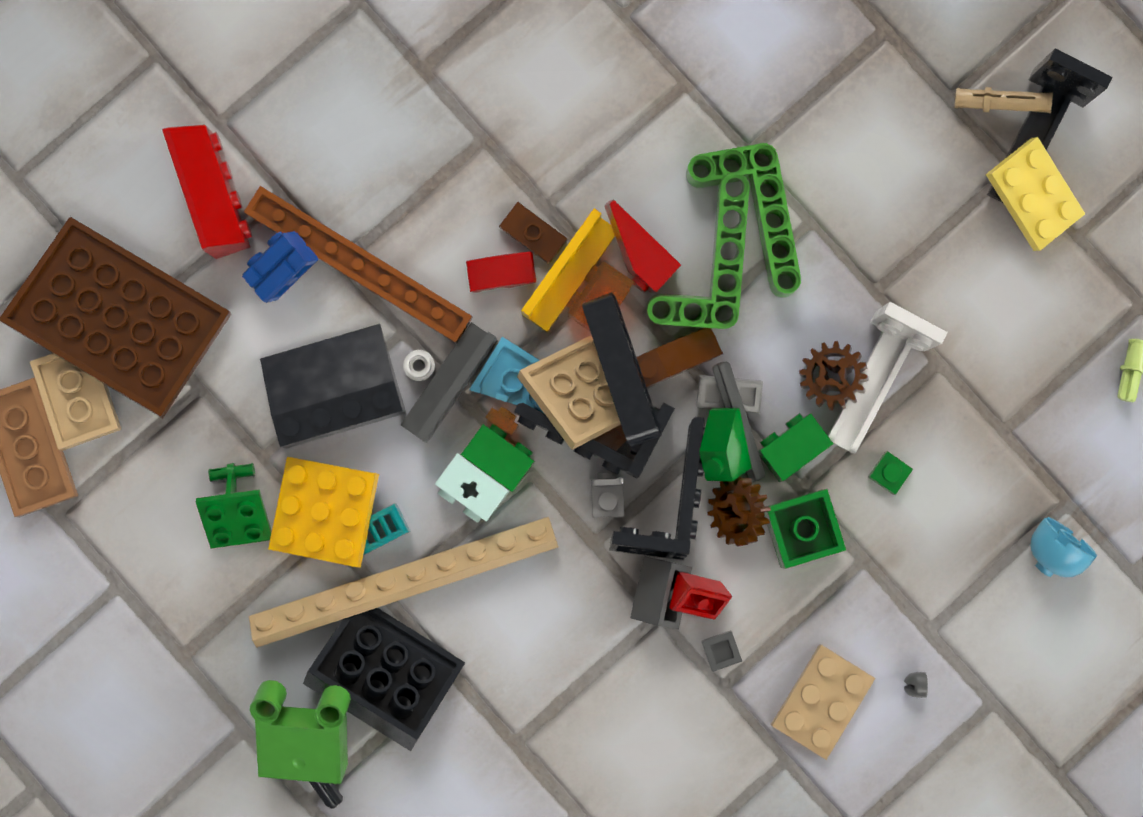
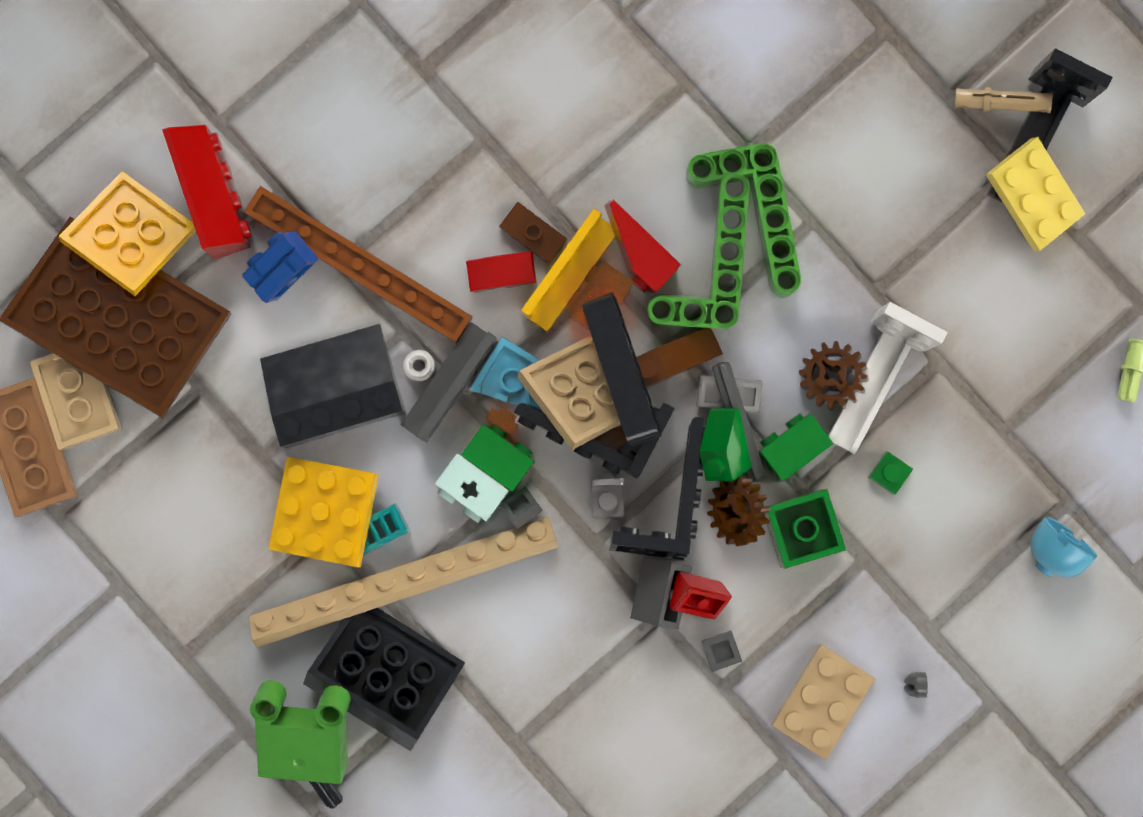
green plate [195,463,272,549] -> none
none -> yellow plate [59,171,196,296]
none -> dark grey plate [500,486,543,529]

